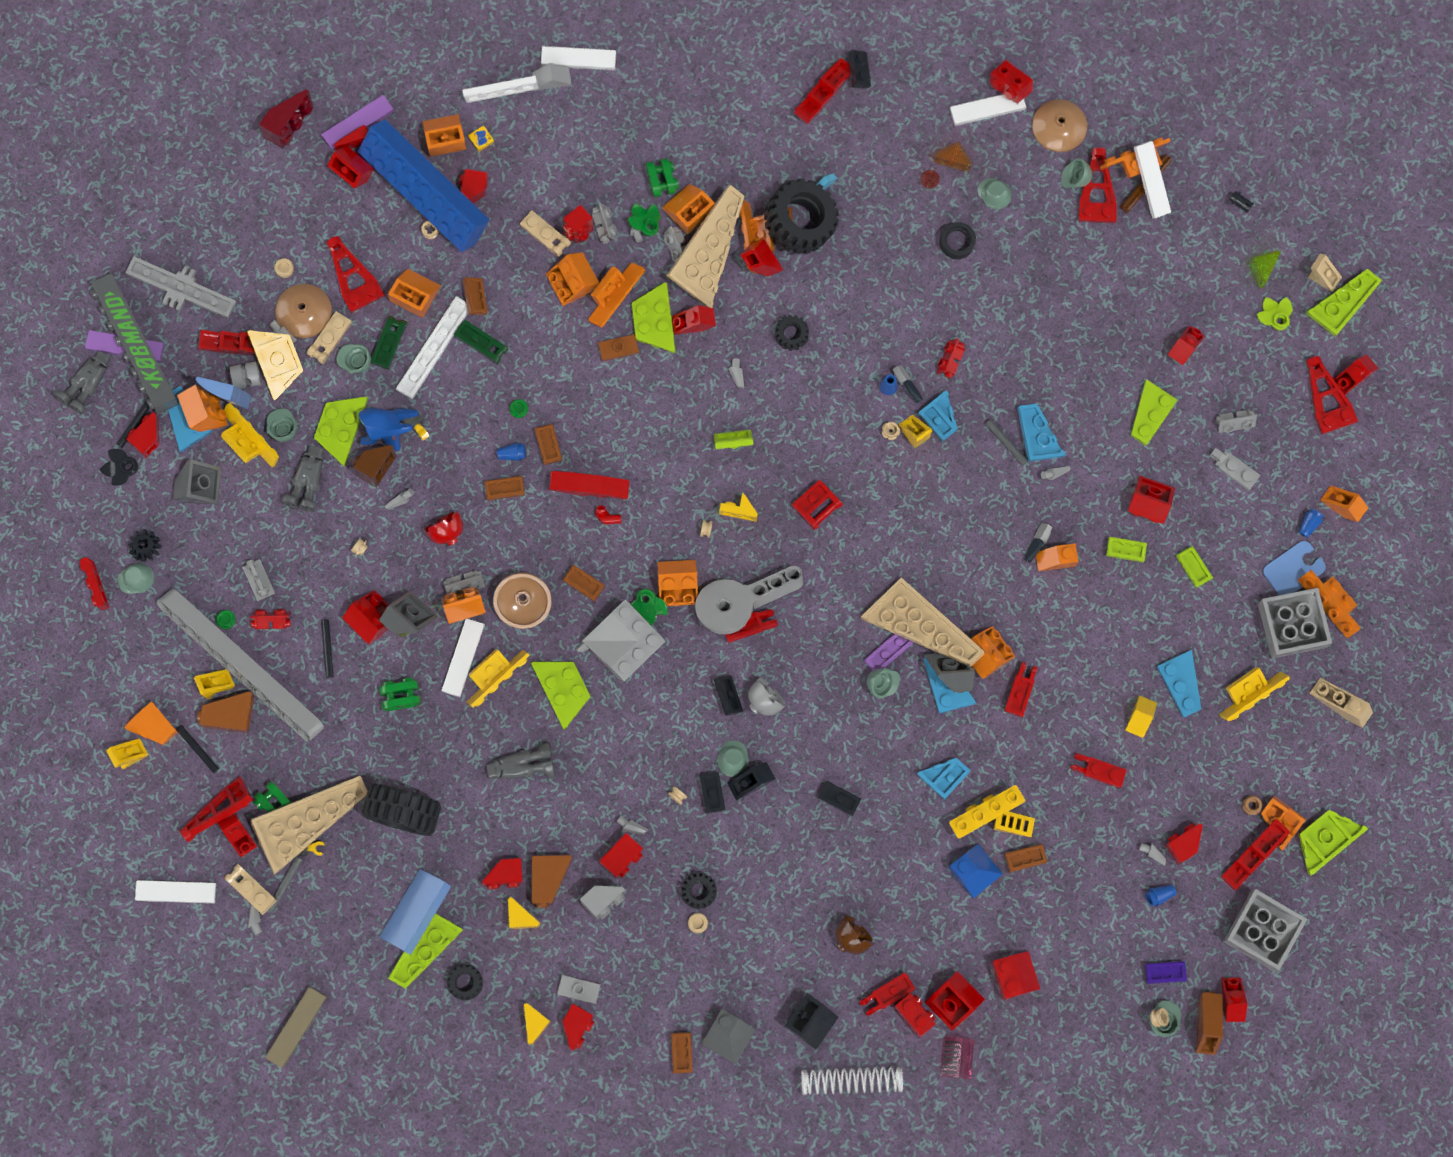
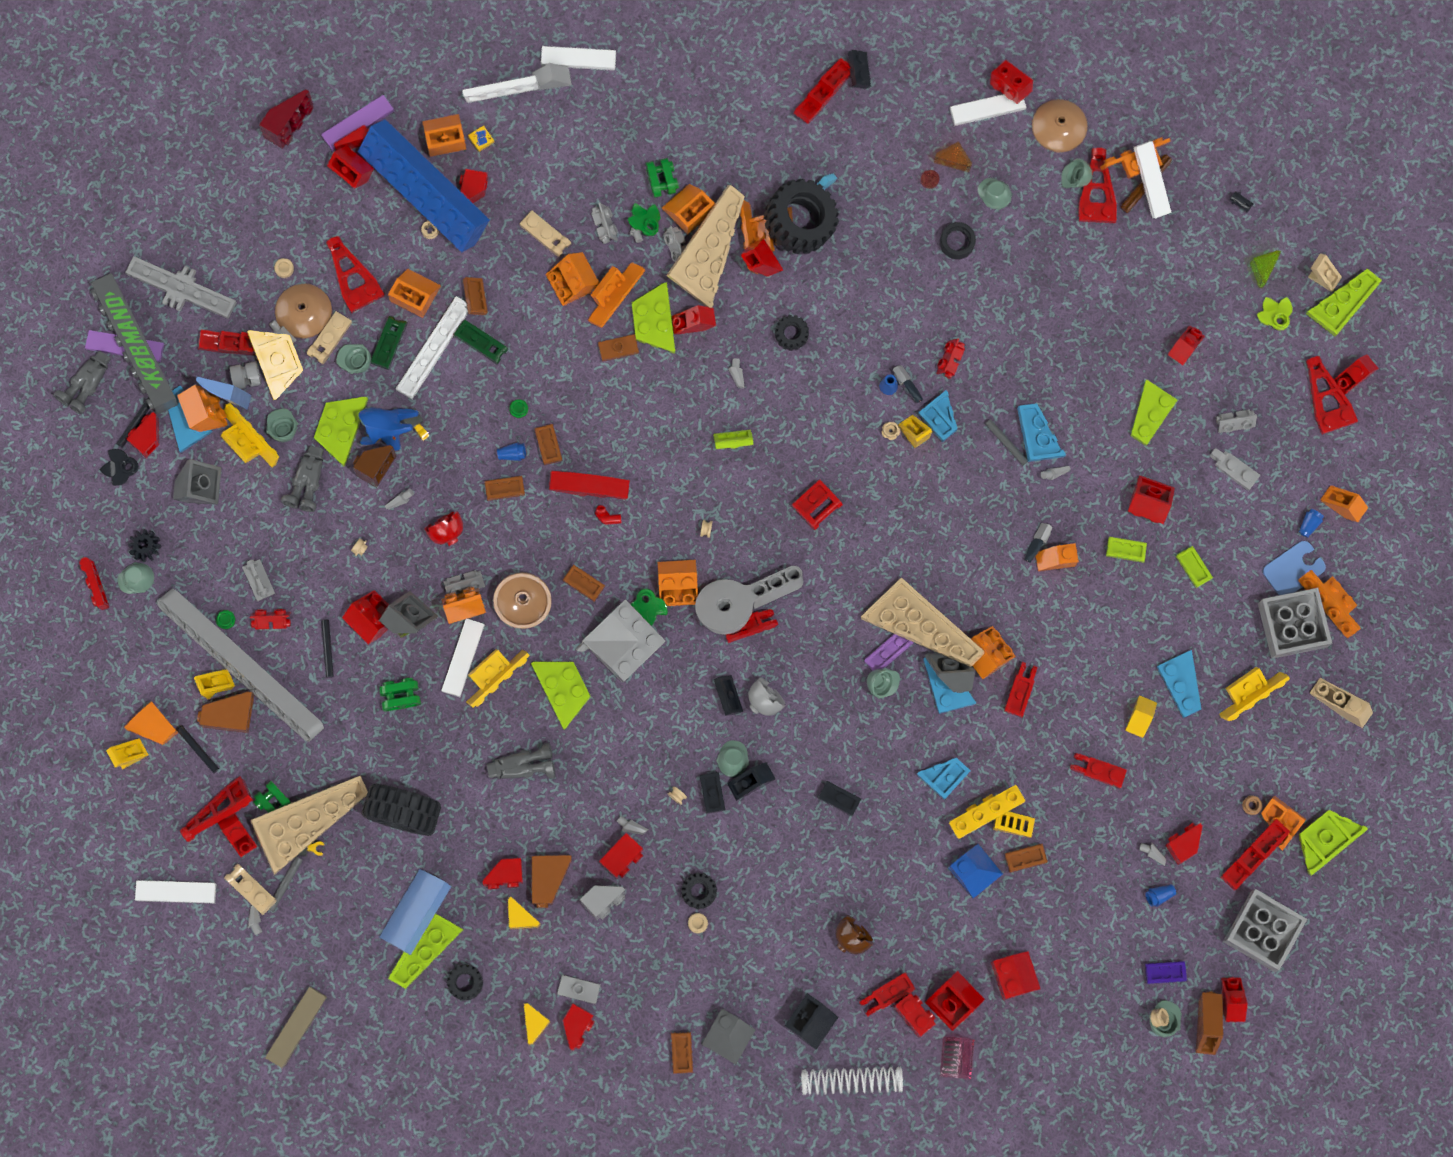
red brick [563,205,593,244] -> none
yellow slope [719,493,758,522] -> none

